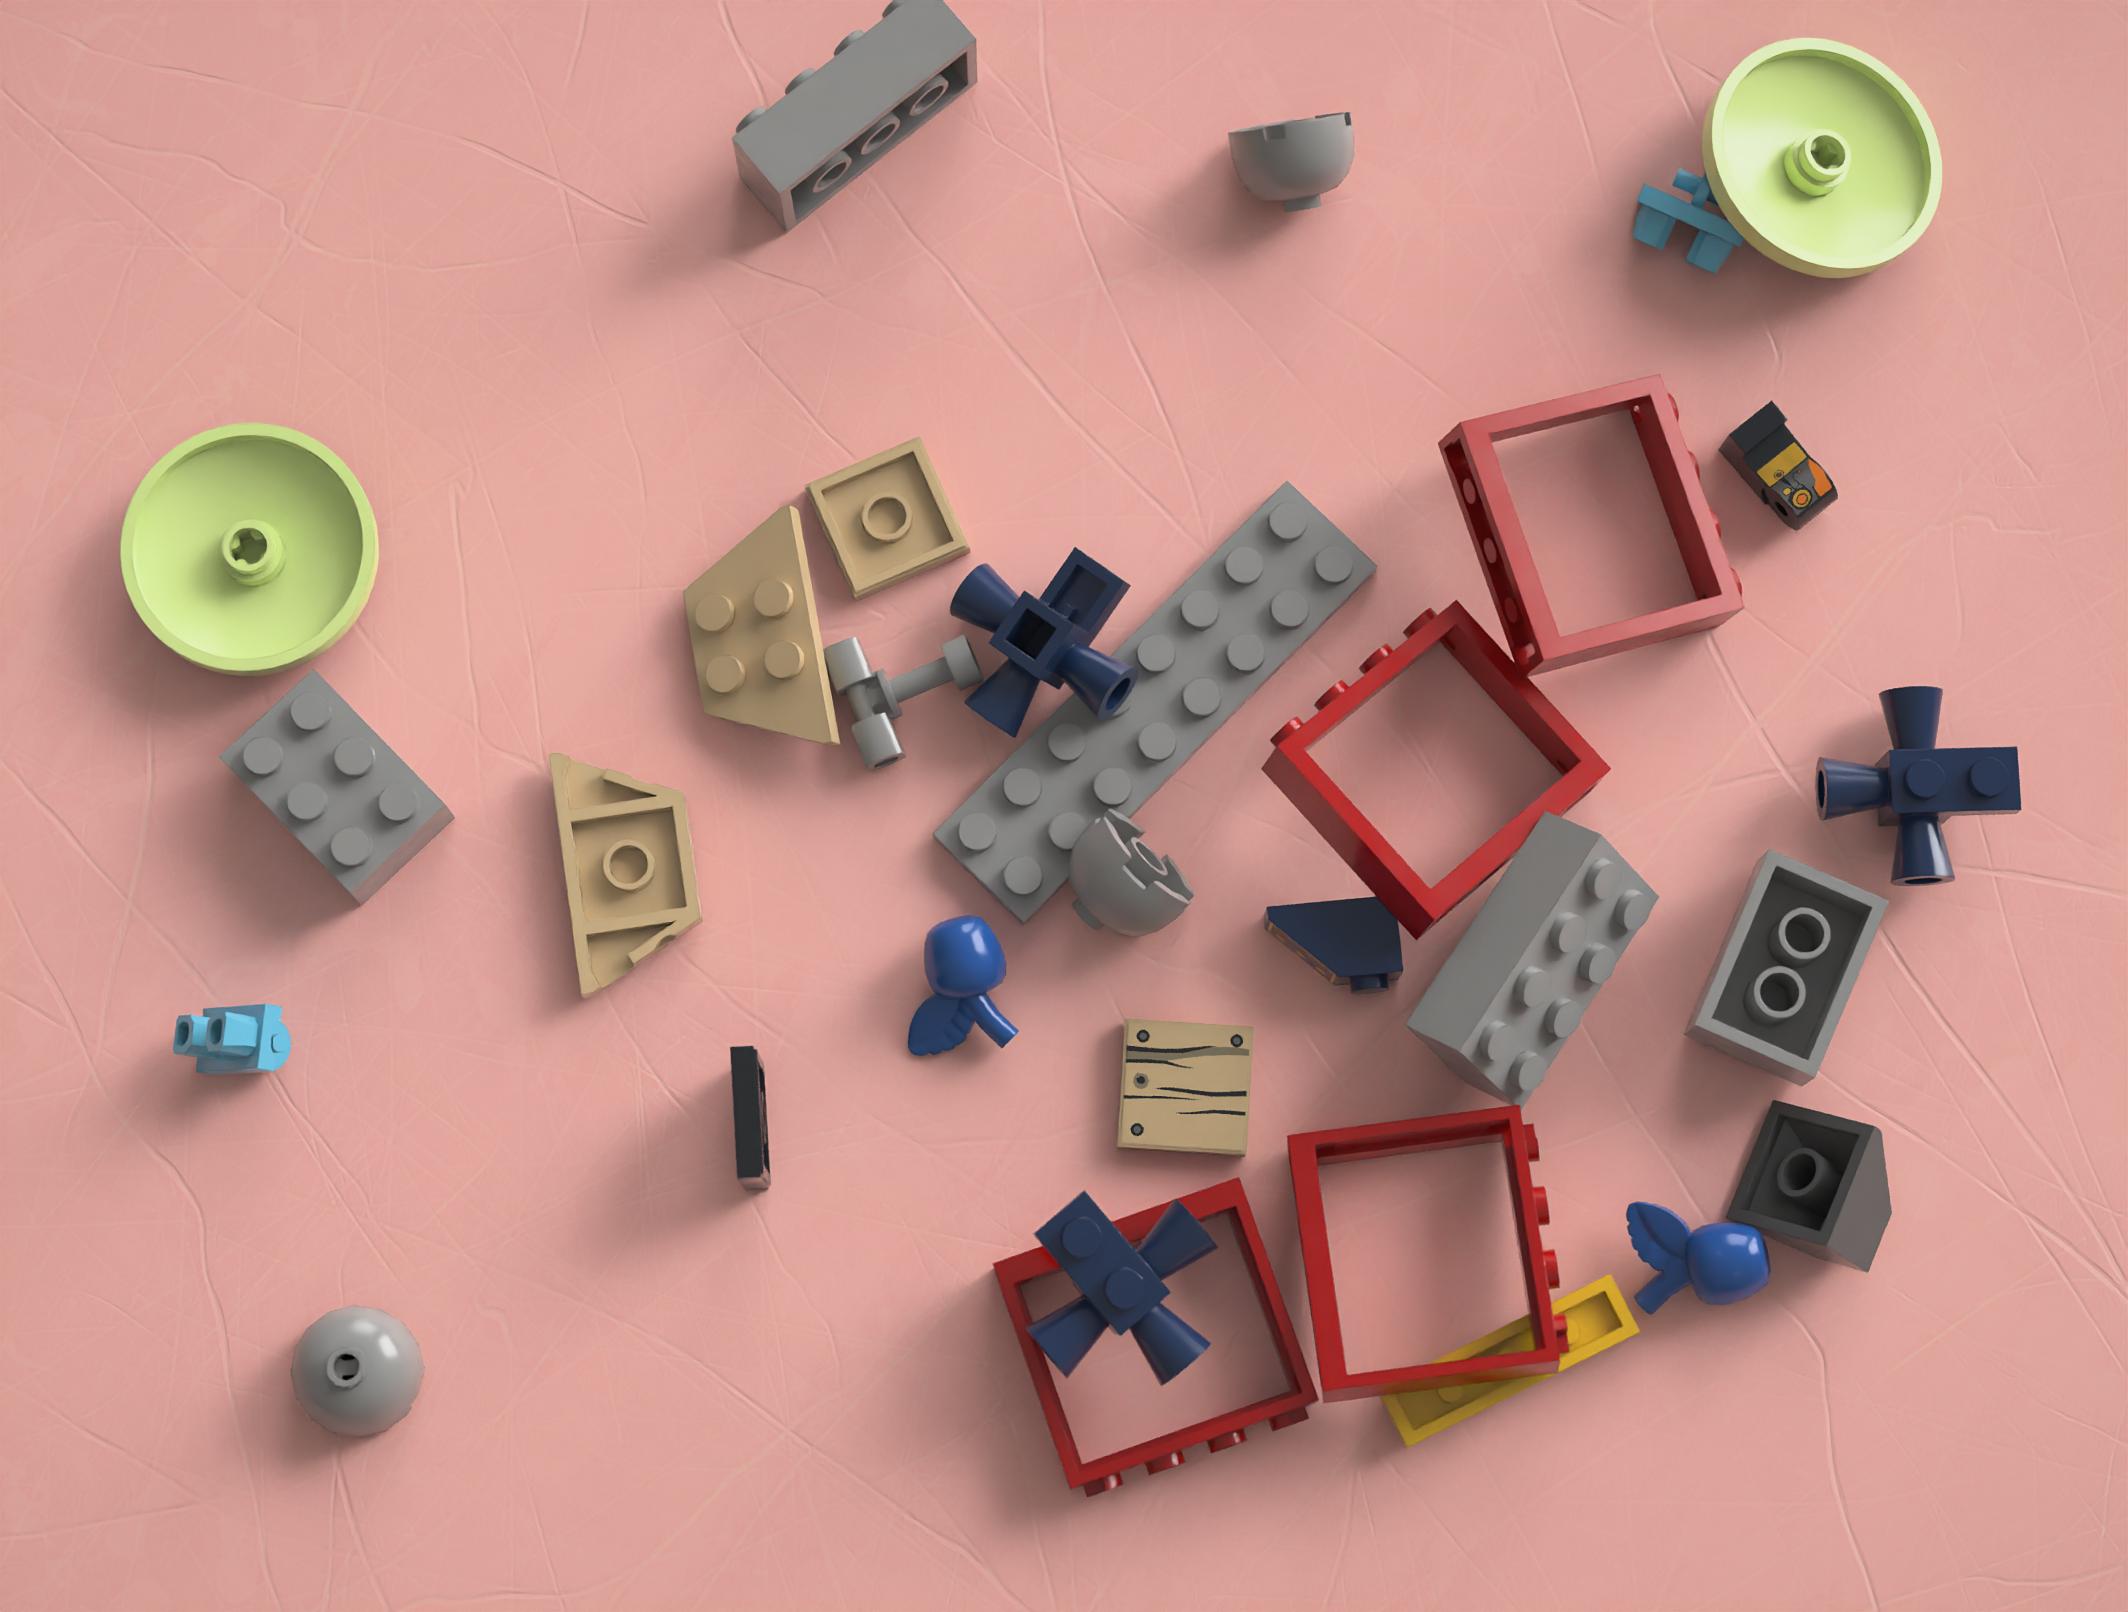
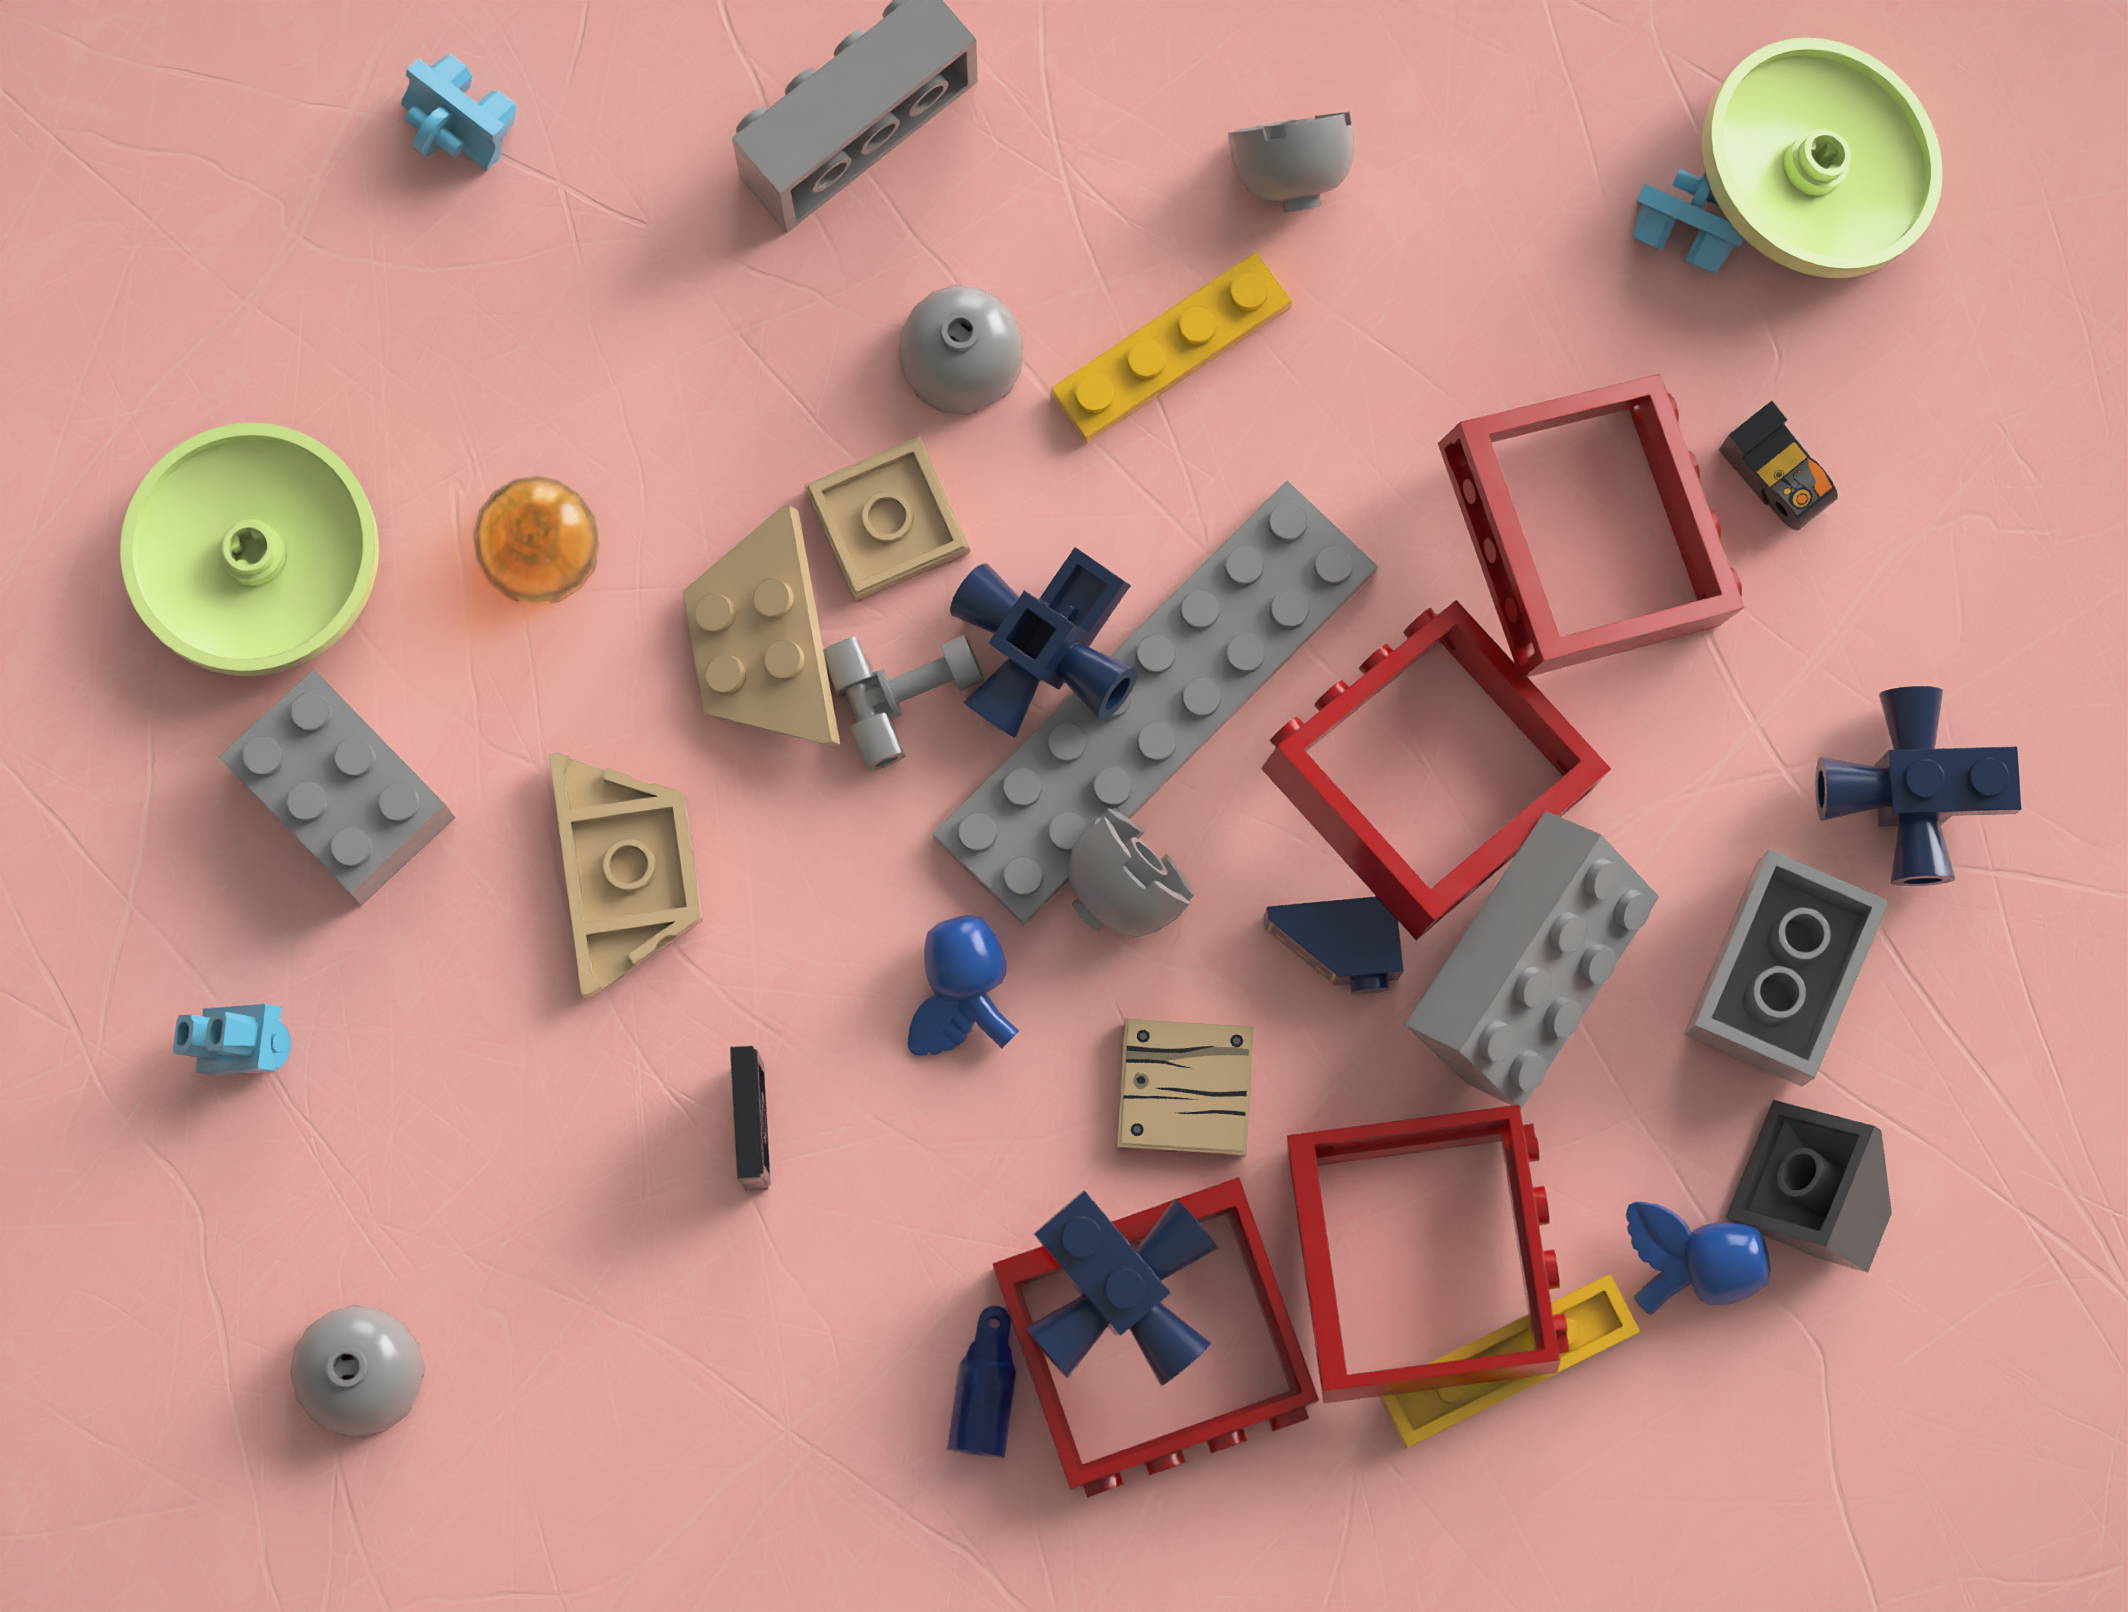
none -> medium azure hips [401,54,517,171]
none -> clear yellow cylinder [473,475,600,603]
none -> light grey cylinder [899,285,1023,415]
none -> clear blue piece [947,1305,1017,1458]
none -> yellow plate [1051,251,1292,444]

